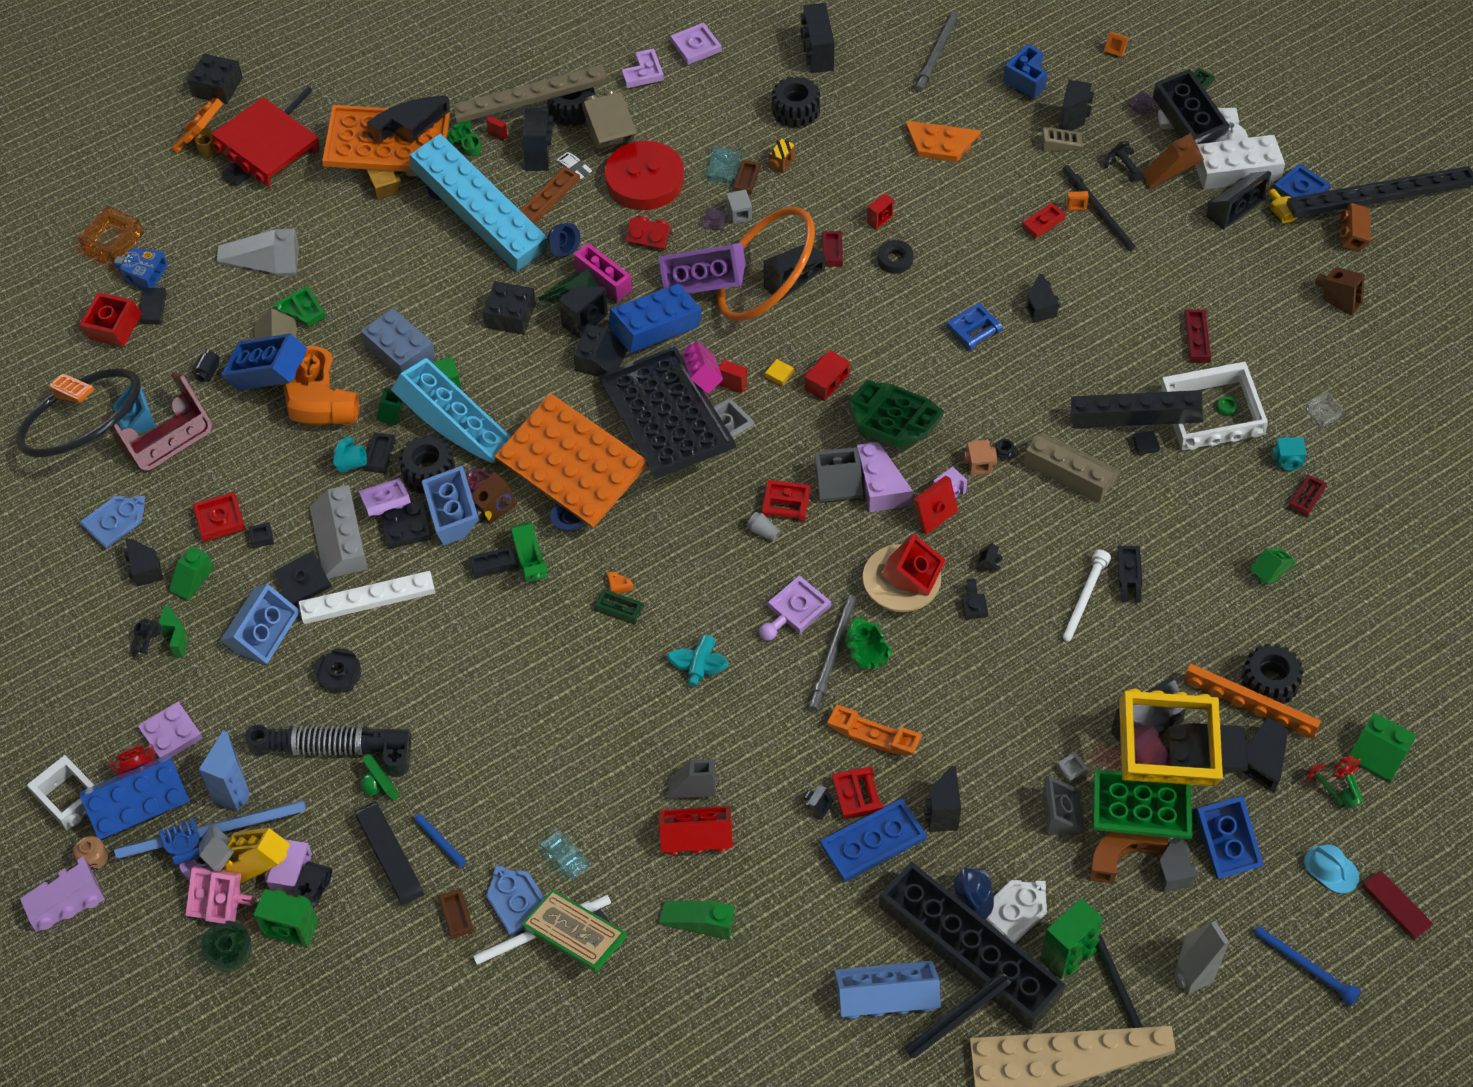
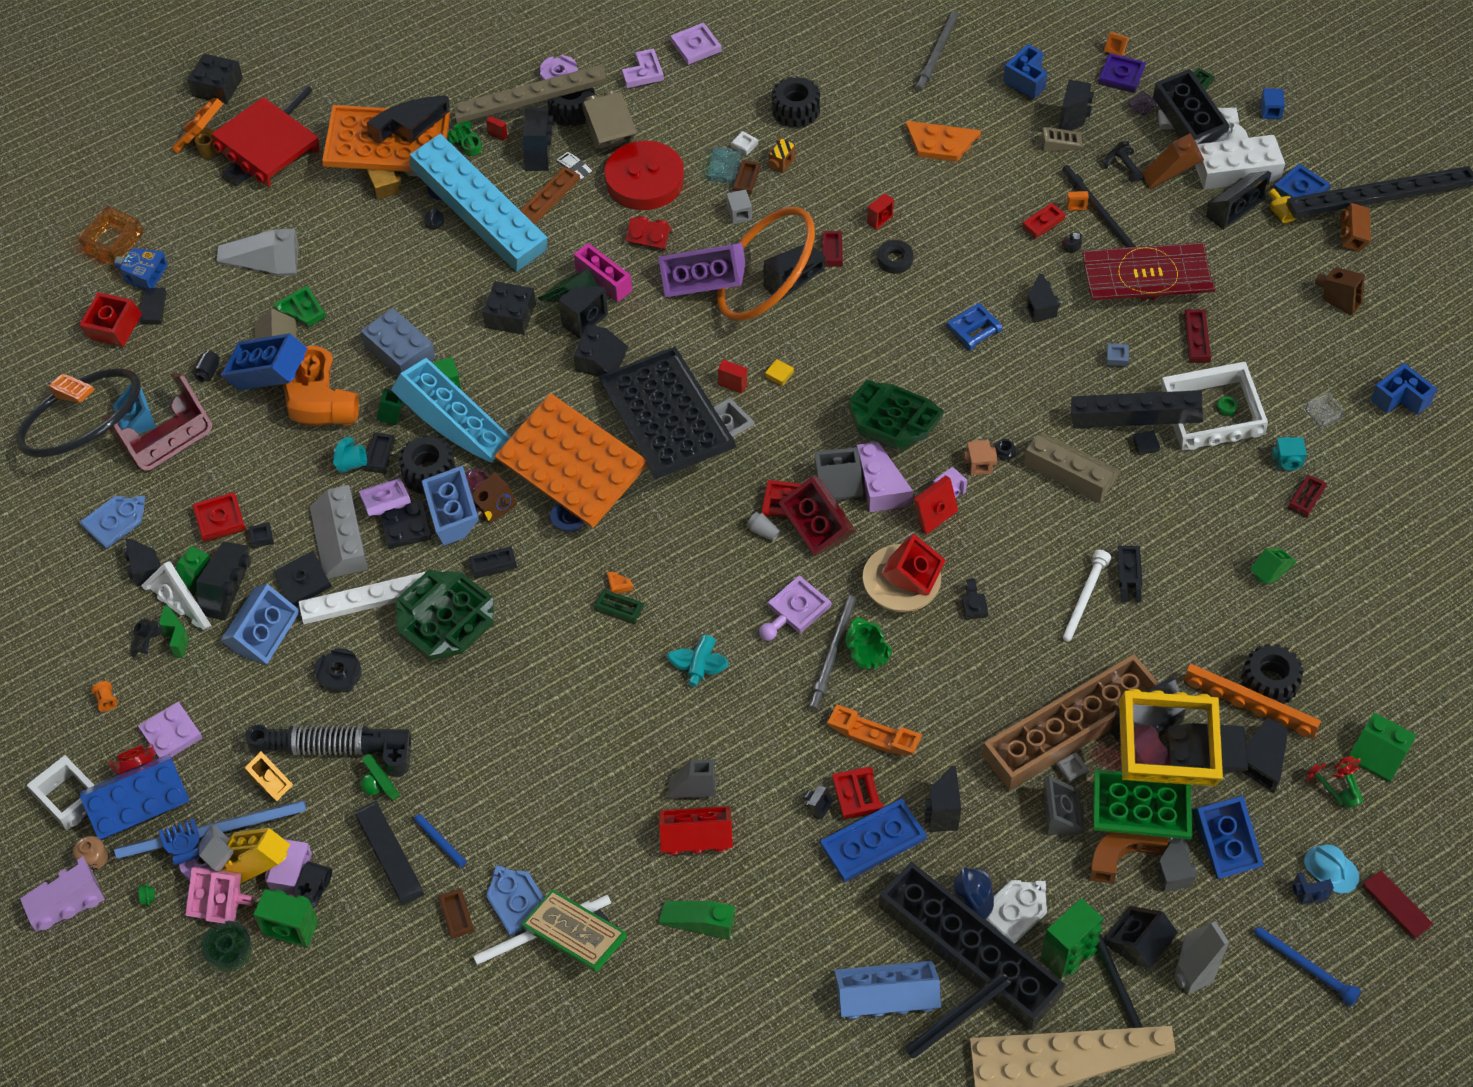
medium blue slope [199,731,250,812] -> none
green arch [509,521,547,582] -> none
clear light blue slope [541,830,591,880] -> none
dark blue piece [547,223,580,257] -> none
blue brick [608,283,702,353] -> none
dark pink brick [683,340,723,394] -> none
clear purple plate [704,209,727,231] -> none
black brick [800,3,835,73] -> none
red brick [804,350,850,401] -> none
black tile [975,543,1003,573] -> none
none -> orange bush [91,681,118,712]
none -> green plate [139,883,156,907]
none -> white wing [141,561,212,630]
none -> black wedge [196,541,251,621]
none -> slope [244,751,293,802]
none -> dark green piece [396,570,494,661]
none -> black tile [424,207,444,230]
none -> lavender plate [540,55,578,81]
none -> white tile [731,131,758,156]
none -> dark red slope [778,476,856,556]
none -> medium nougat brick [982,654,1159,791]
none -> black piece [1062,232,1082,253]
none -> dark red hinge [1082,242,1216,301]
none -> dark purple tile [1098,53,1146,93]
none -> black slope [1103,906,1178,968]
none -> sand blue plate [1107,343,1129,366]
none -> blue brick [1260,88,1285,119]
none -> dark blue bracket [1292,872,1334,904]
none -> blue brick [1370,363,1437,415]

